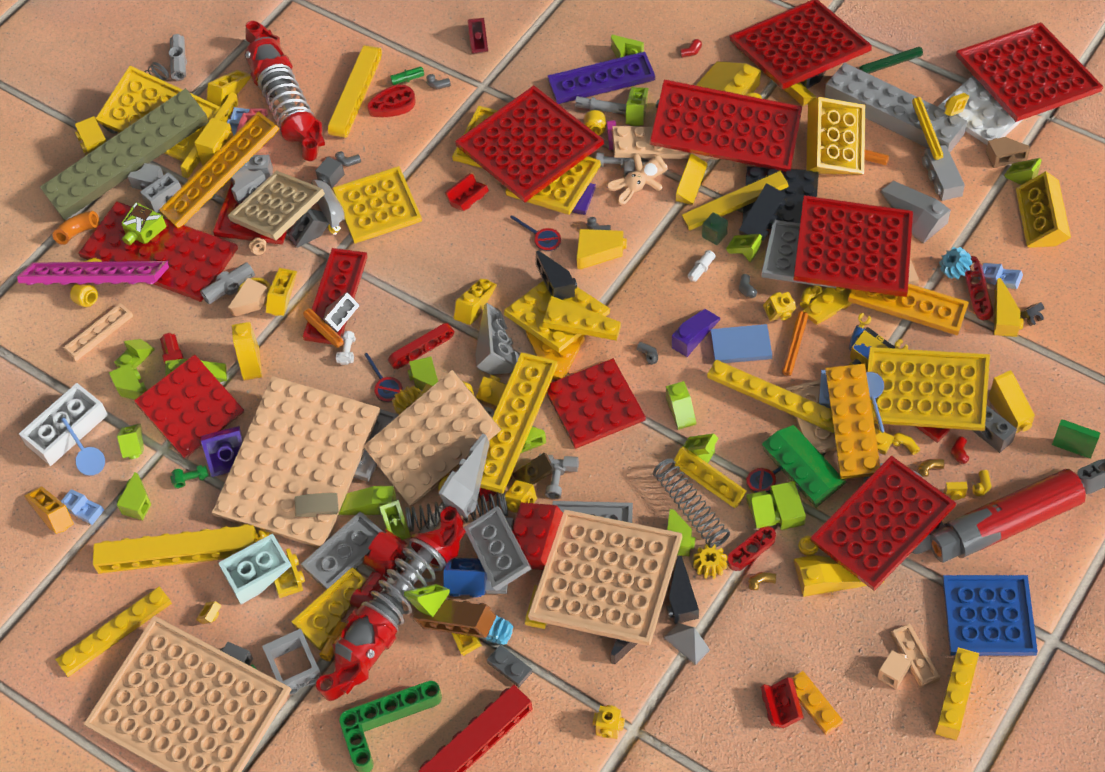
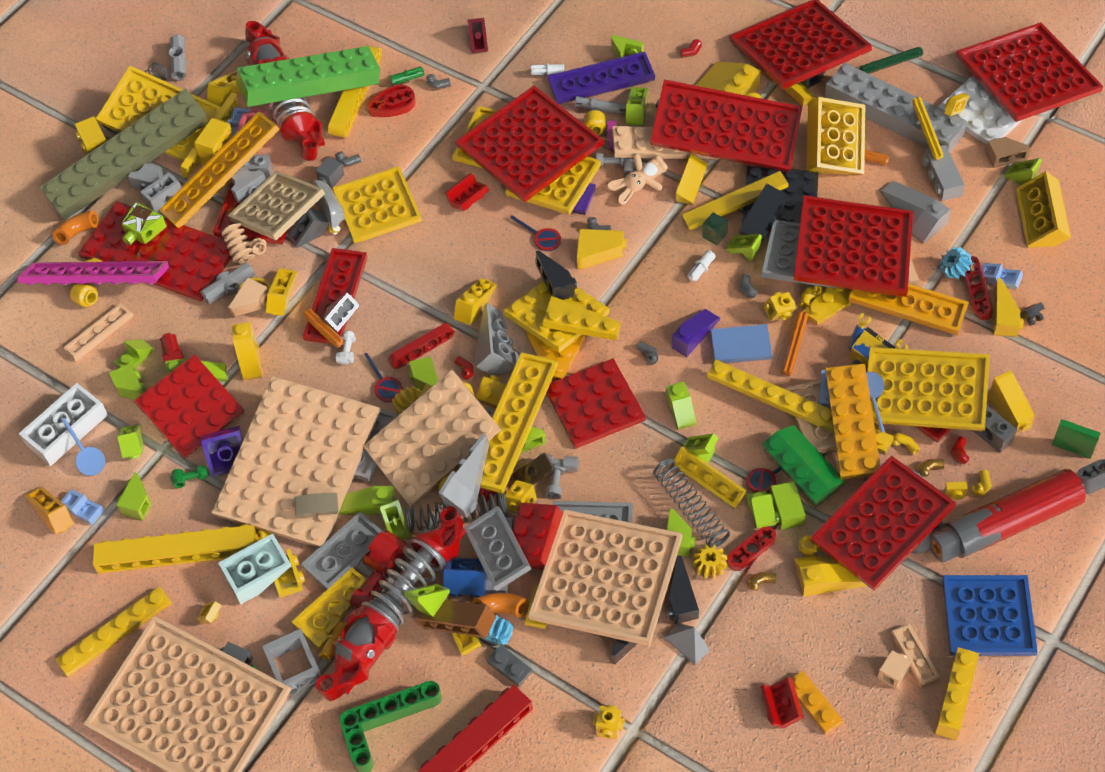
none -> light nougat piece [221,223,255,264]
none -> bright green brick [236,46,380,107]
none -> red arm [454,356,474,380]
none -> orange cylinder [472,593,529,618]
none -> white axle [531,63,564,76]

